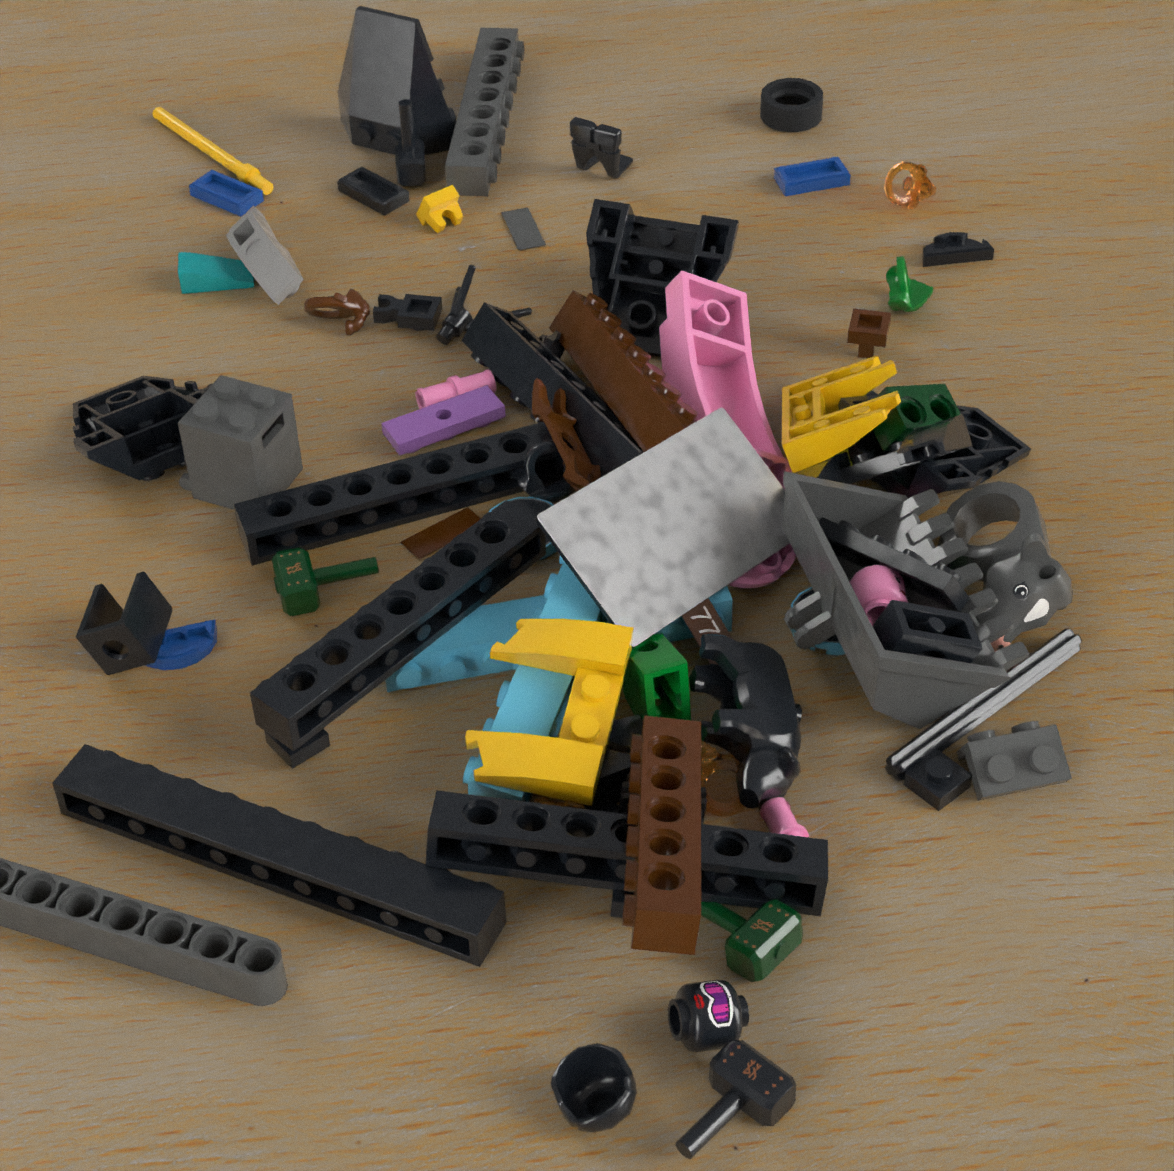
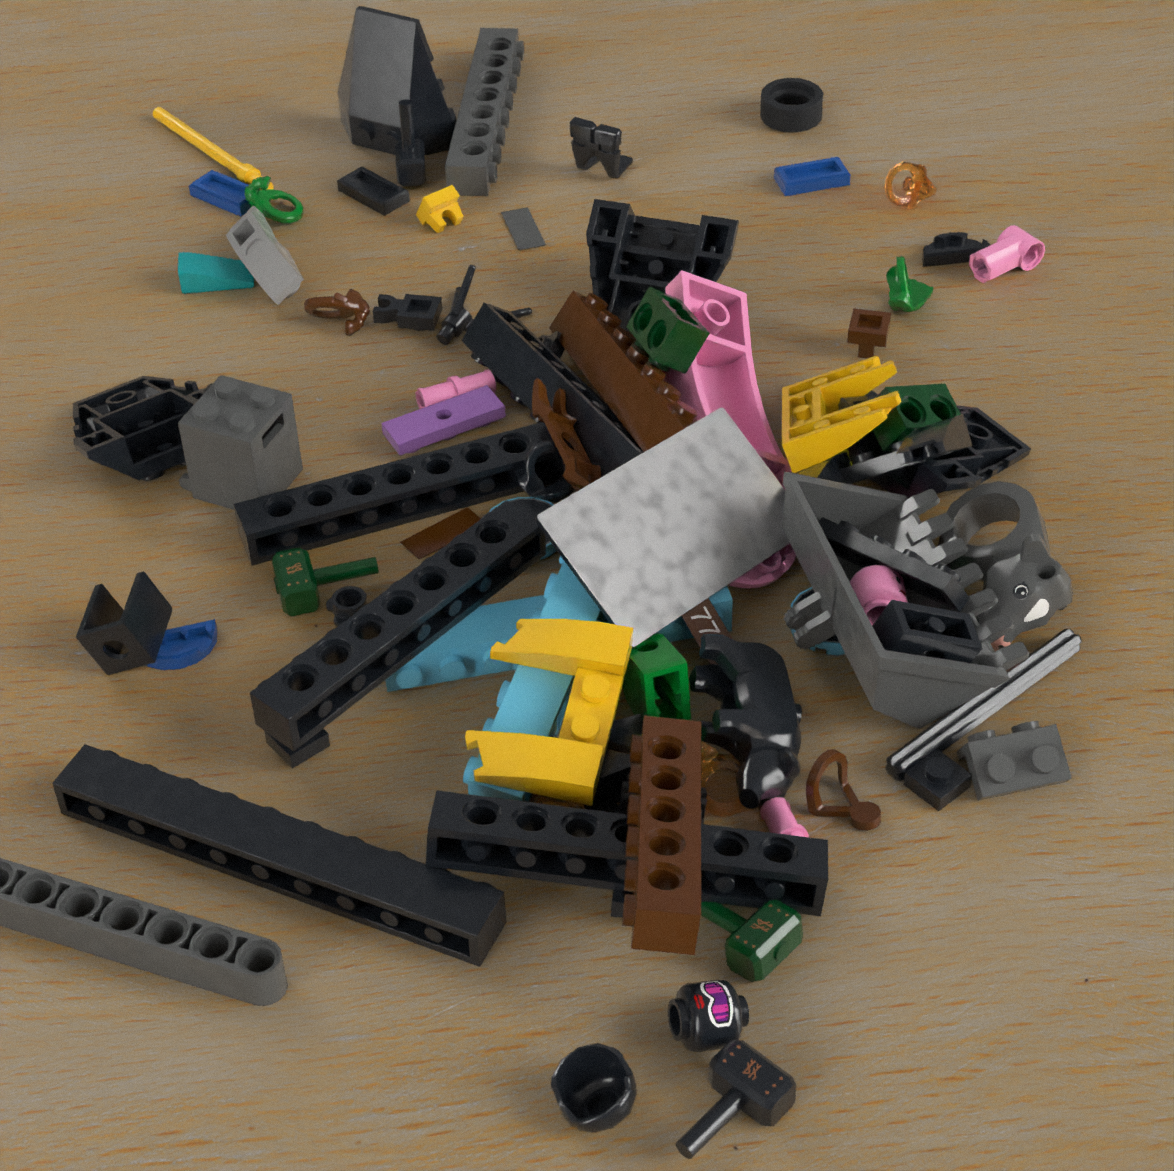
none -> green piece [244,176,304,223]
none -> black plate [326,586,368,627]
none -> dark green brick [626,287,710,374]
none -> reddish brown piece [806,749,881,831]
none -> bright pink piece [969,225,1045,283]

